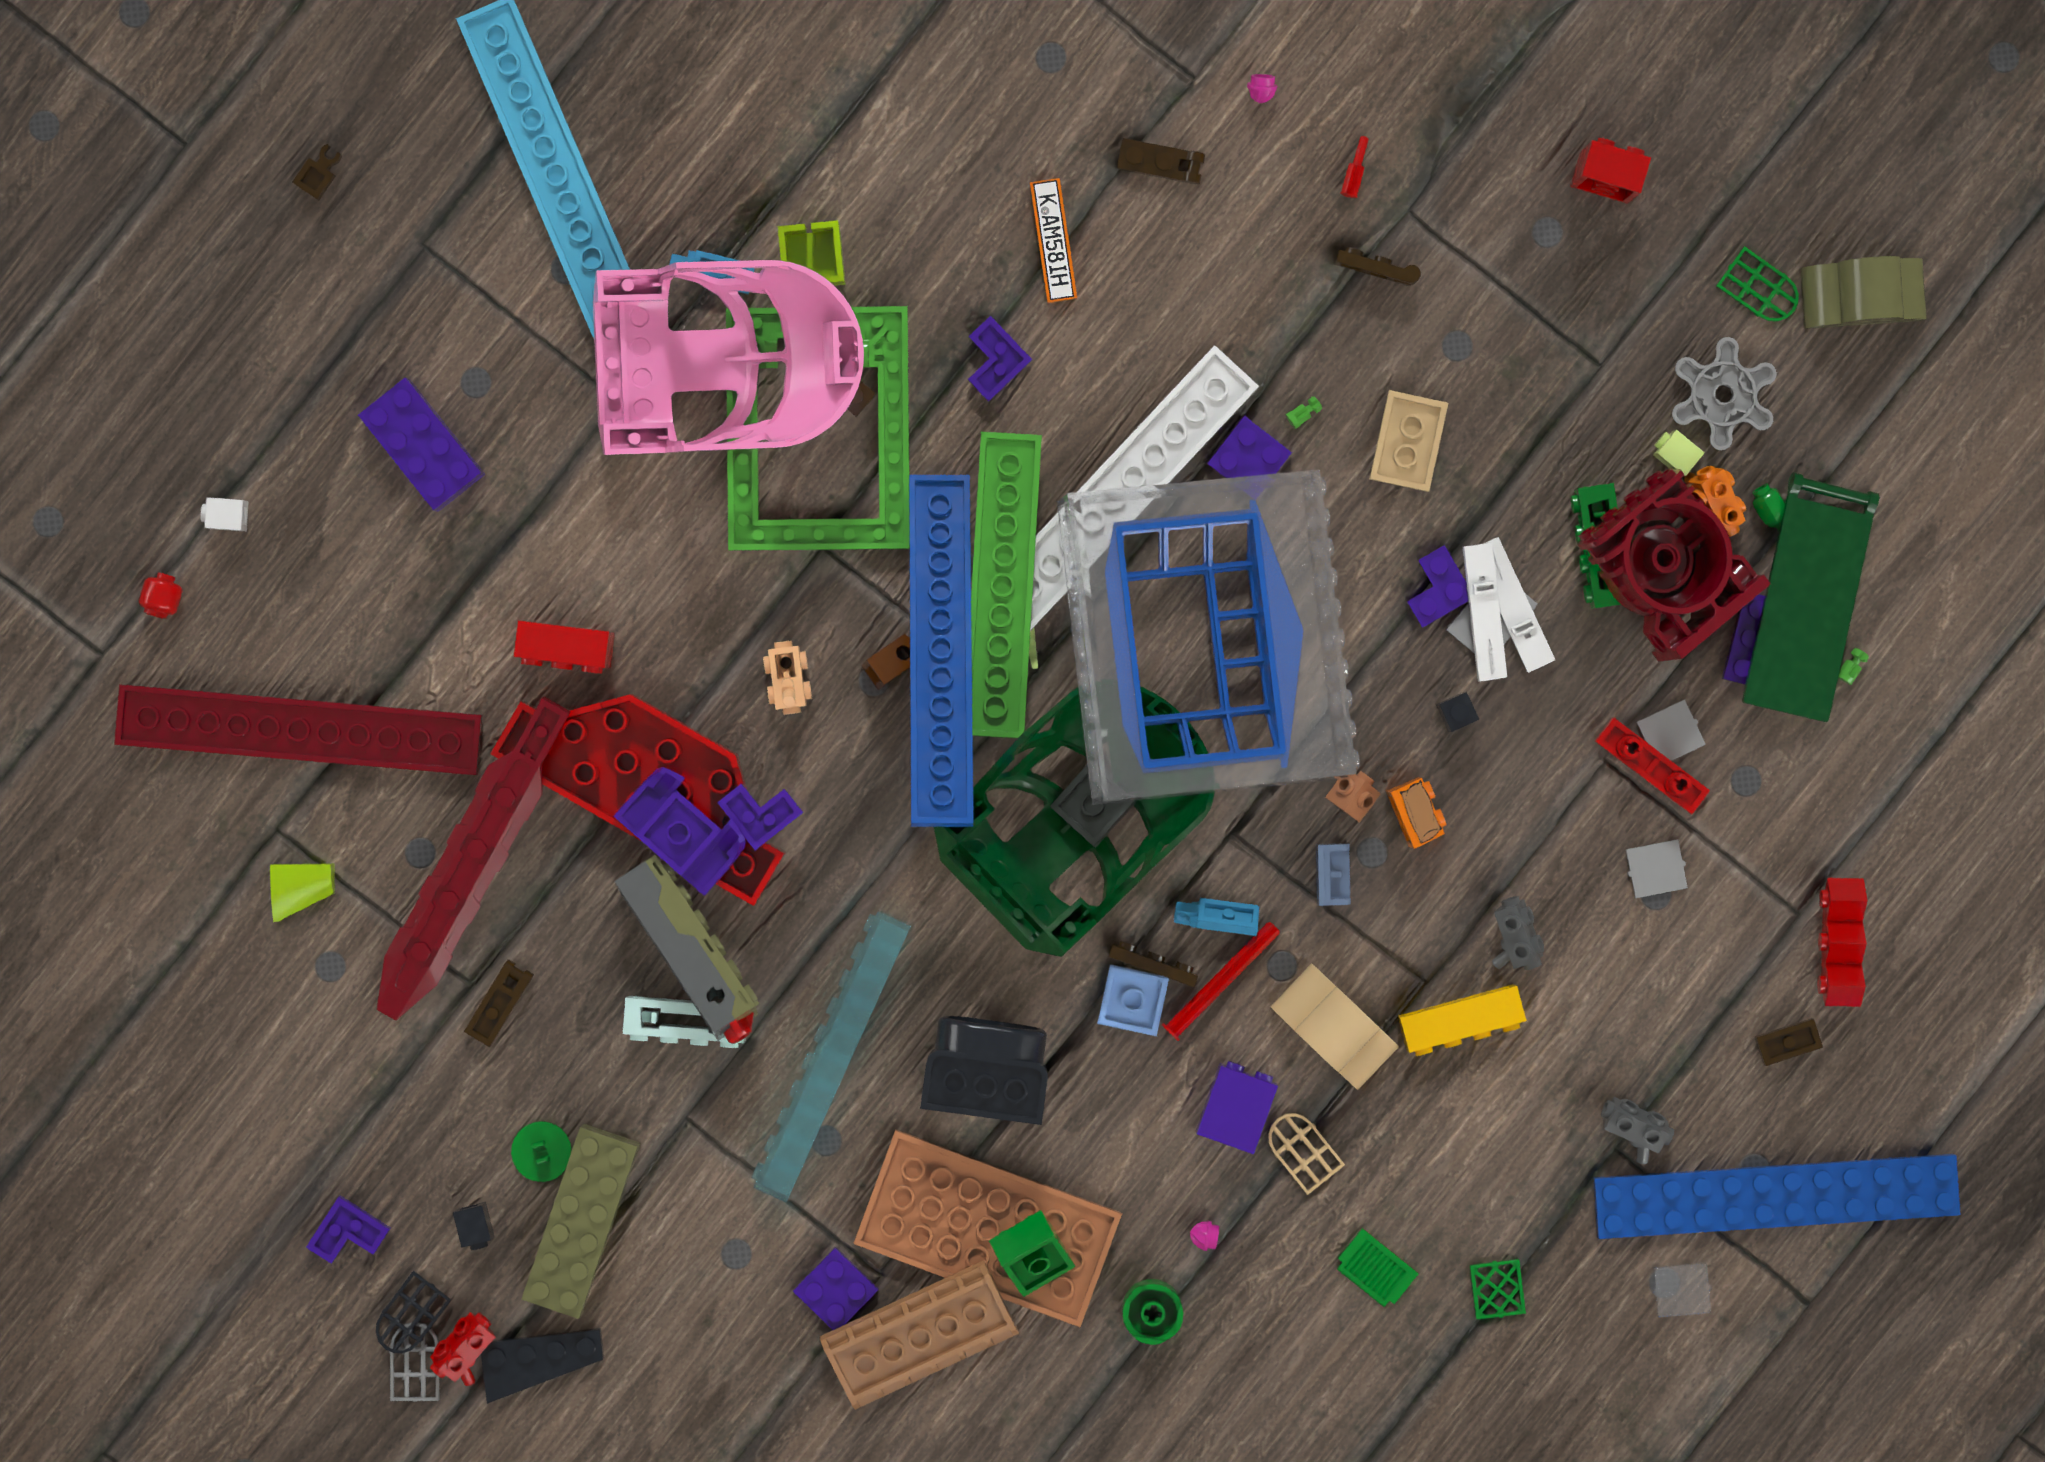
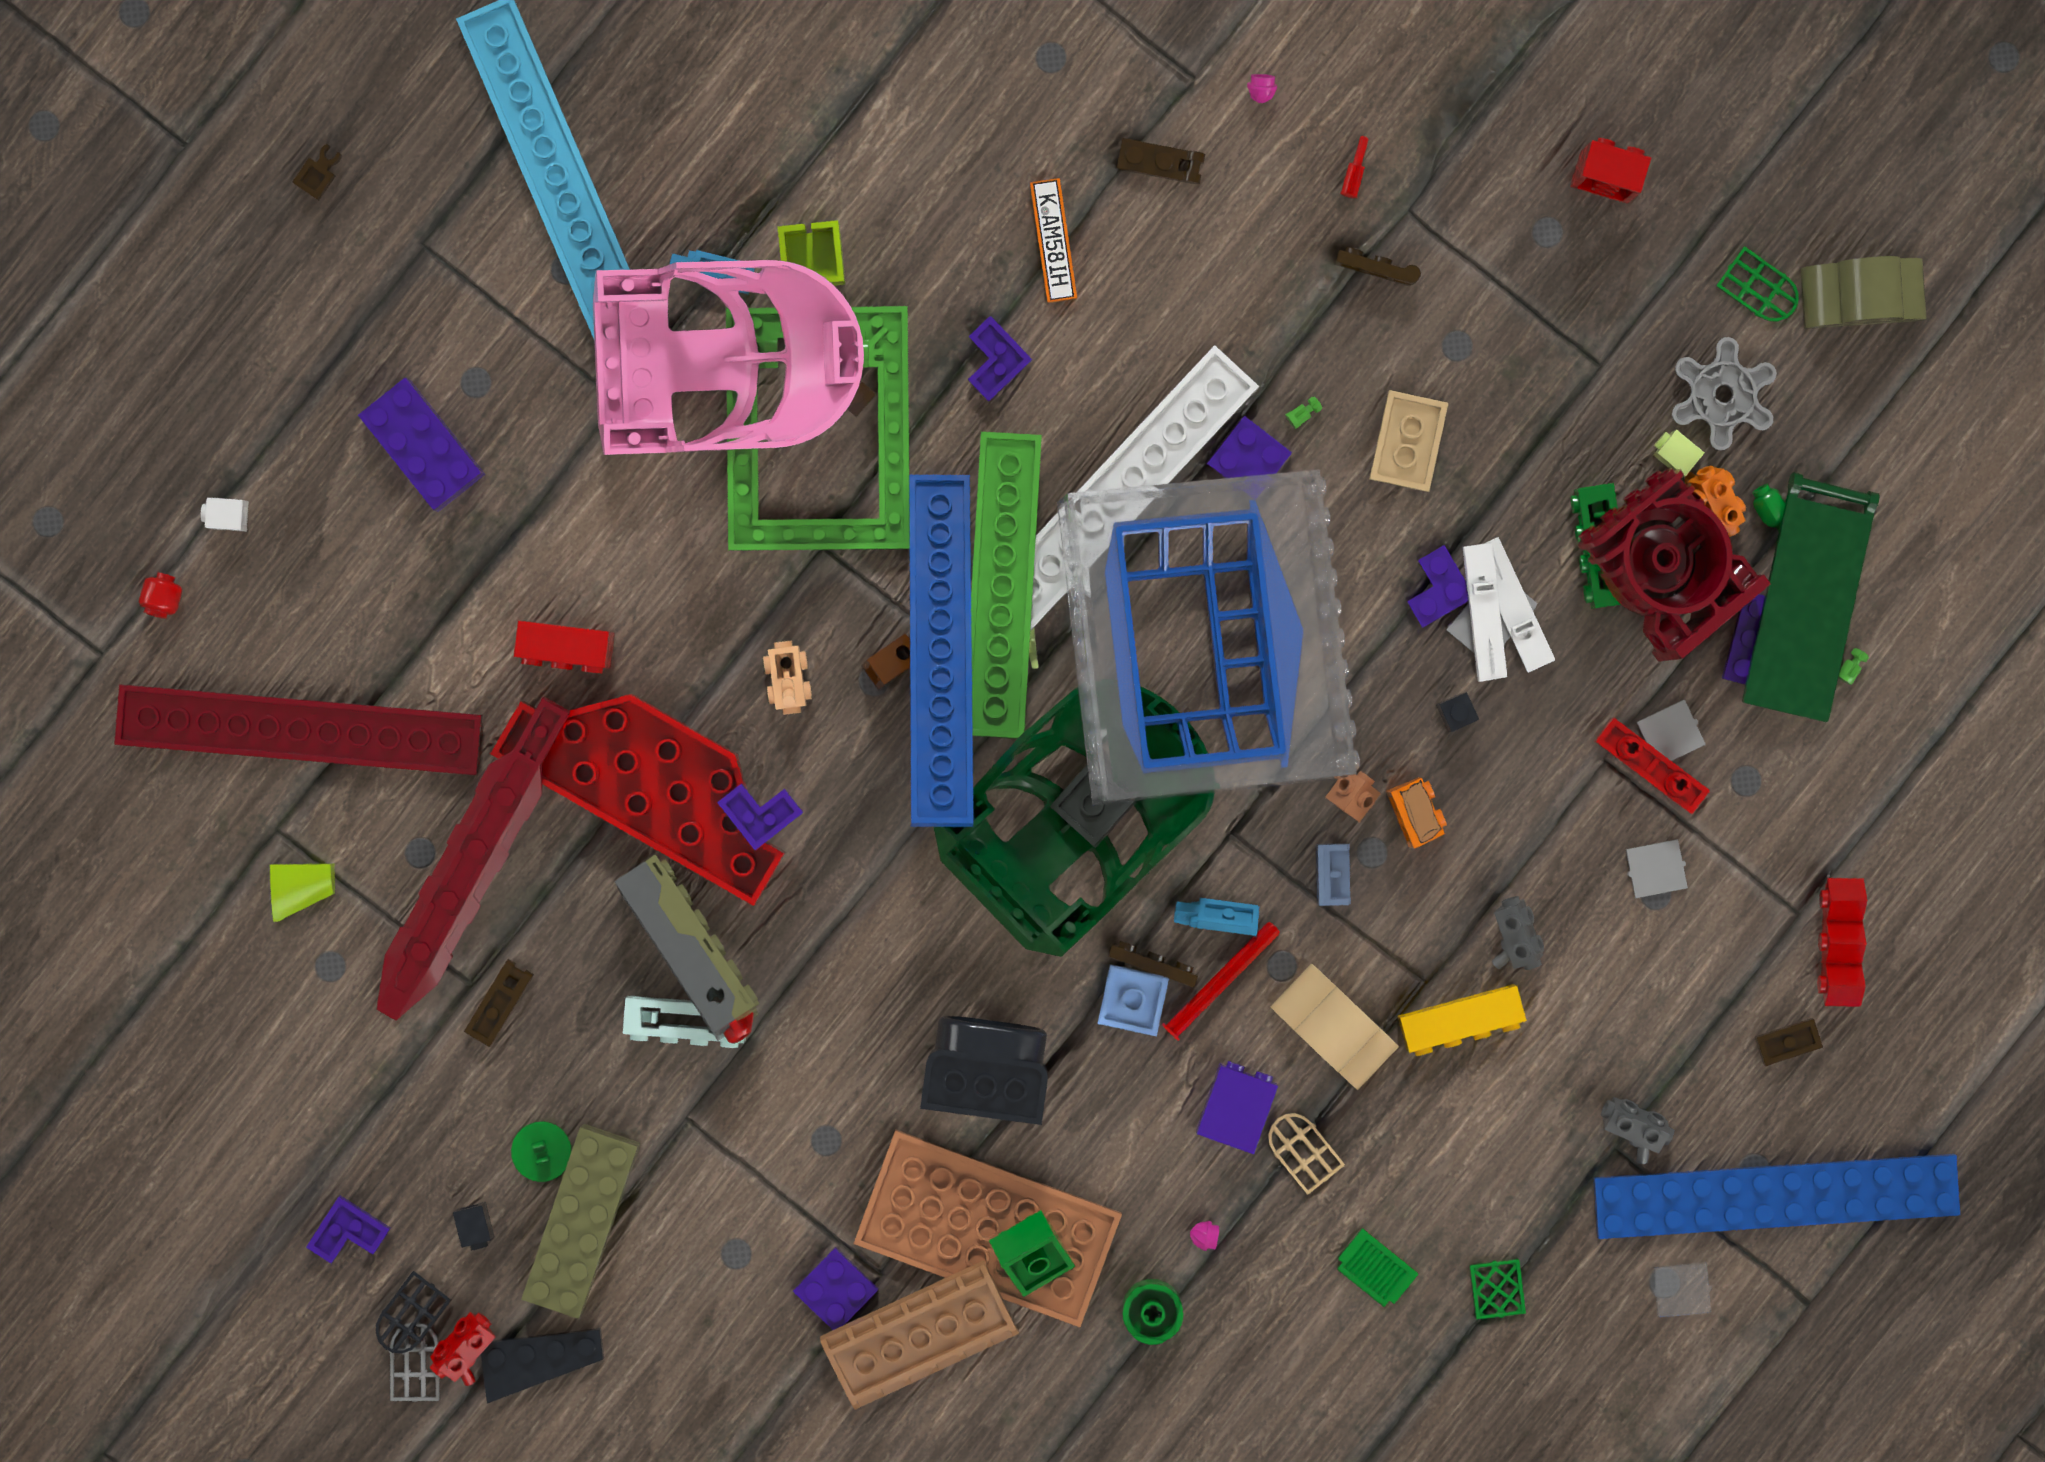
dark purple piece [614,767,746,896] -> none
clear light blue brick [751,910,911,1202] -> none

